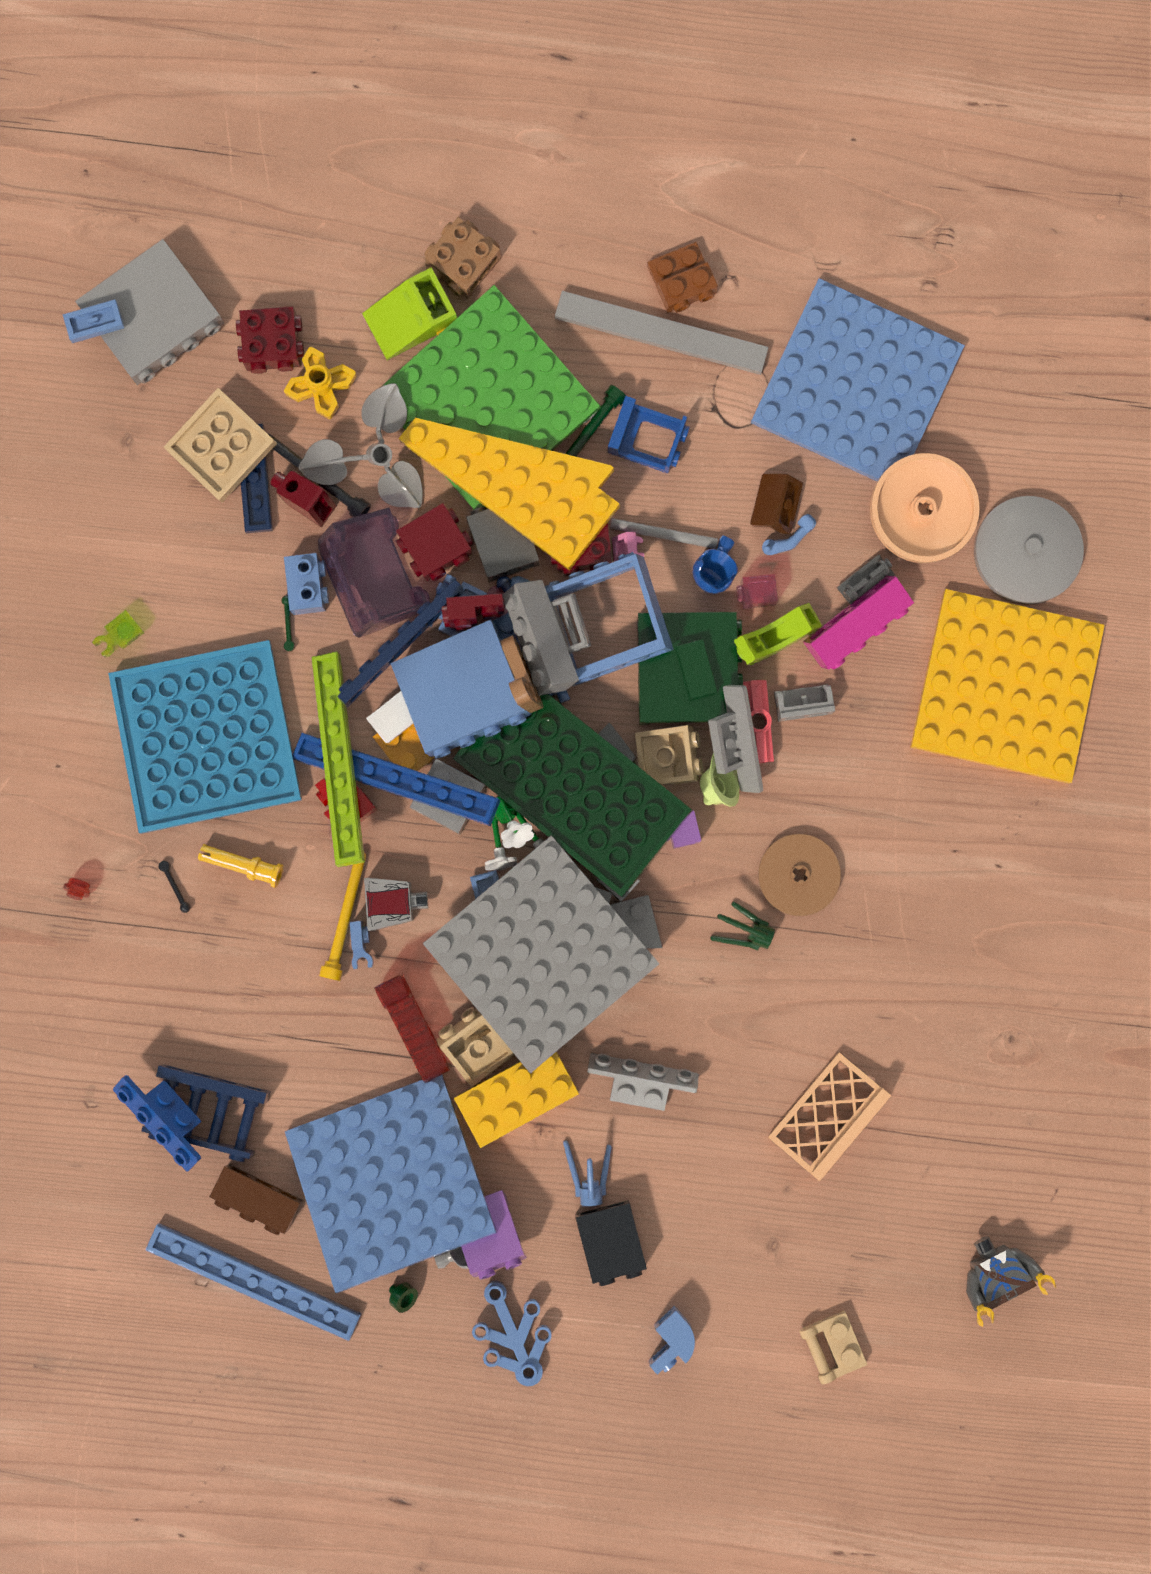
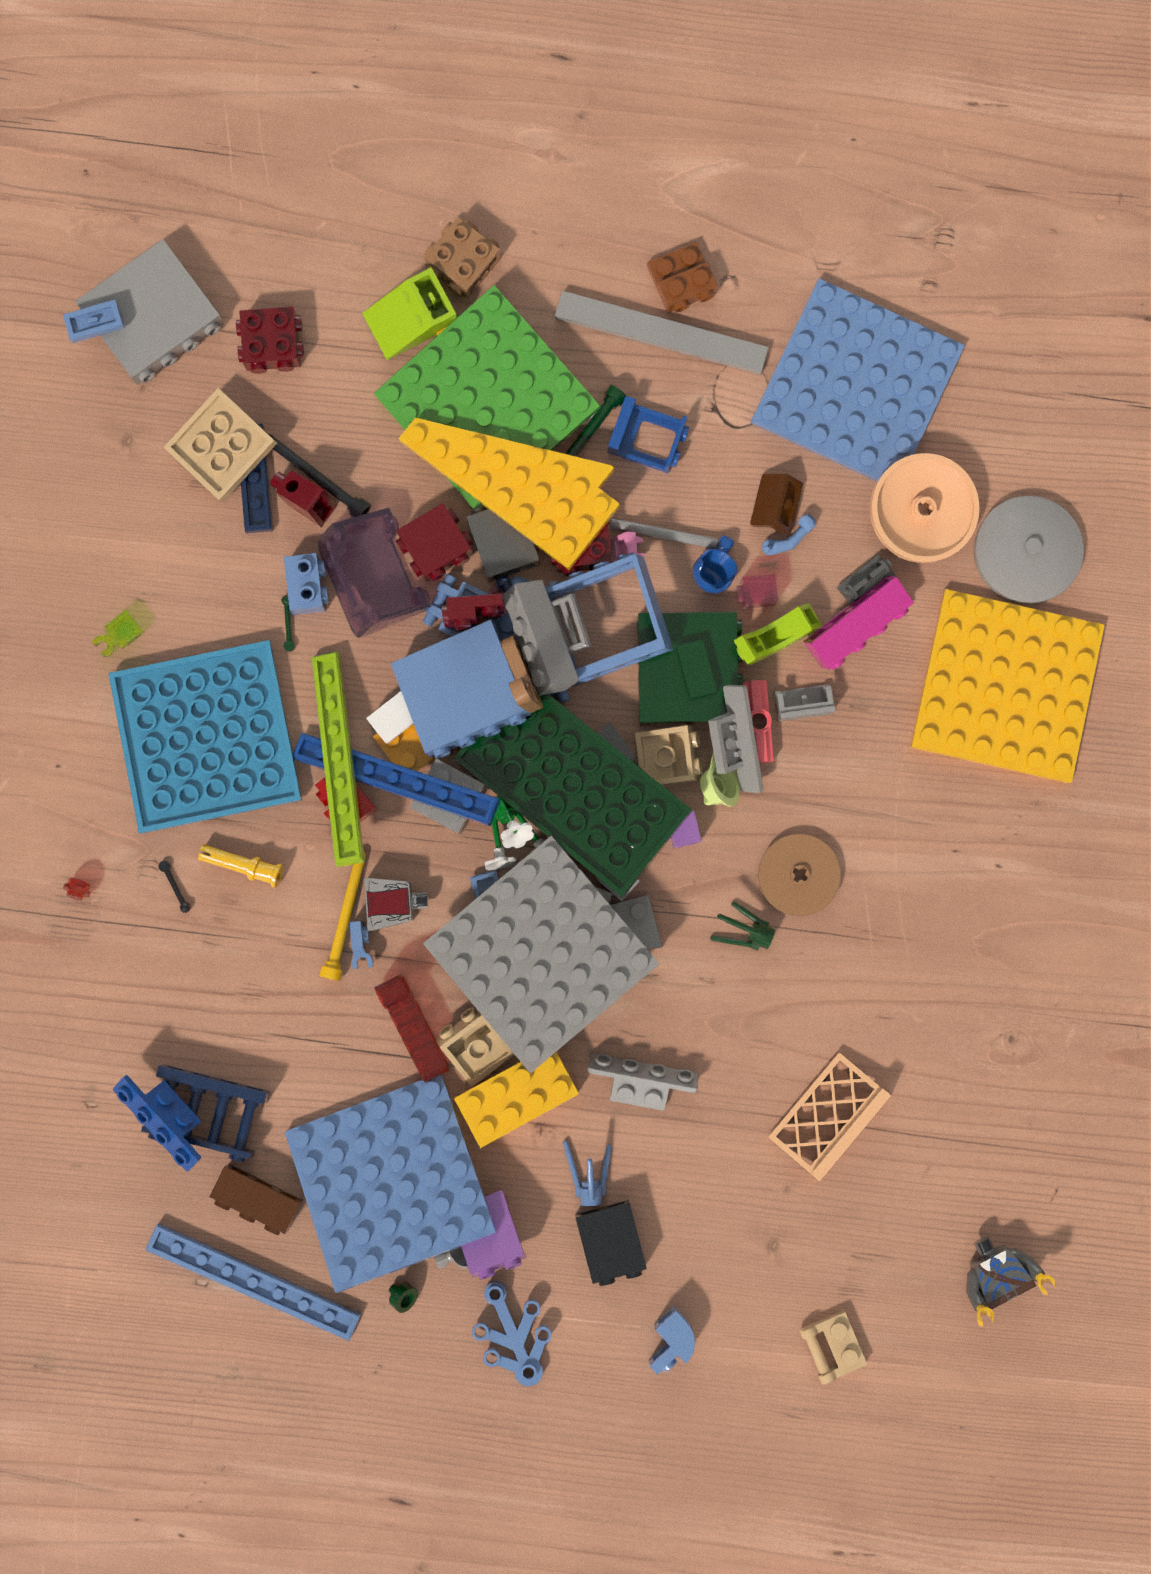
yellow plant [284,347,357,420] -> none
light grey plant [299,383,423,508] -> none
dark blue plate [337,580,464,708] -> none

